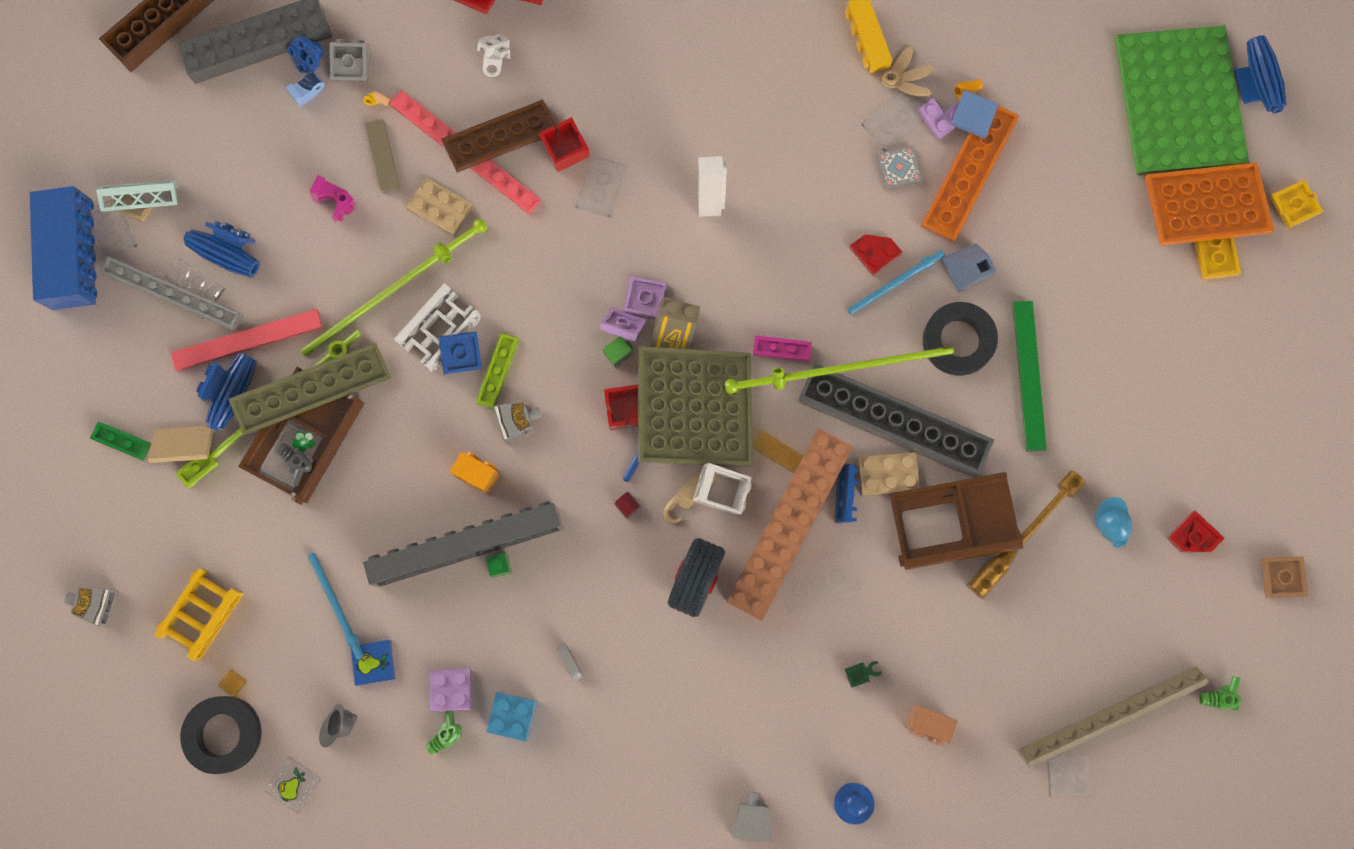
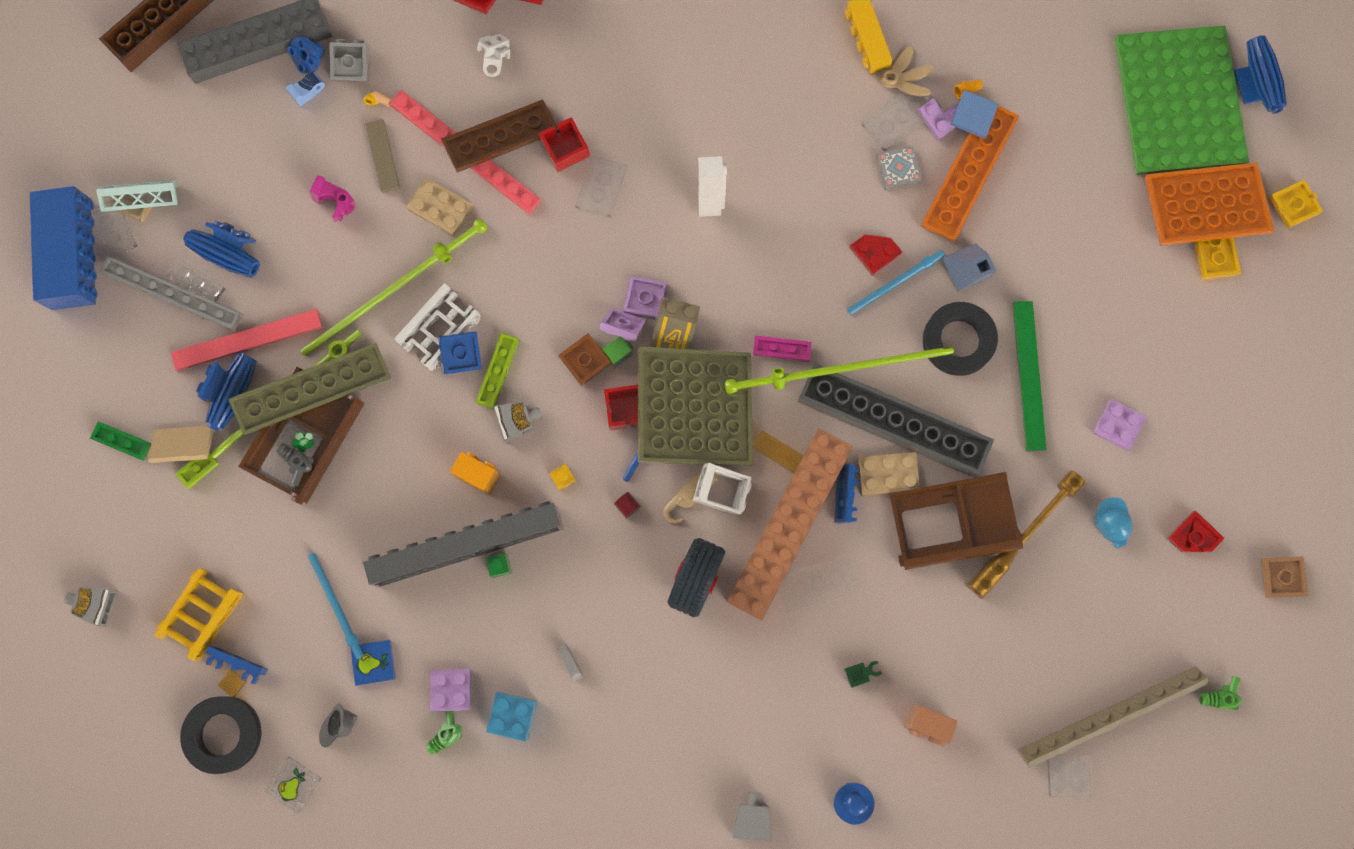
none -> blue plate [205,646,268,684]
none -> yellow plate [549,463,576,490]
none -> dark orange plate [558,333,612,386]
none -> lavender plate [1093,399,1146,451]

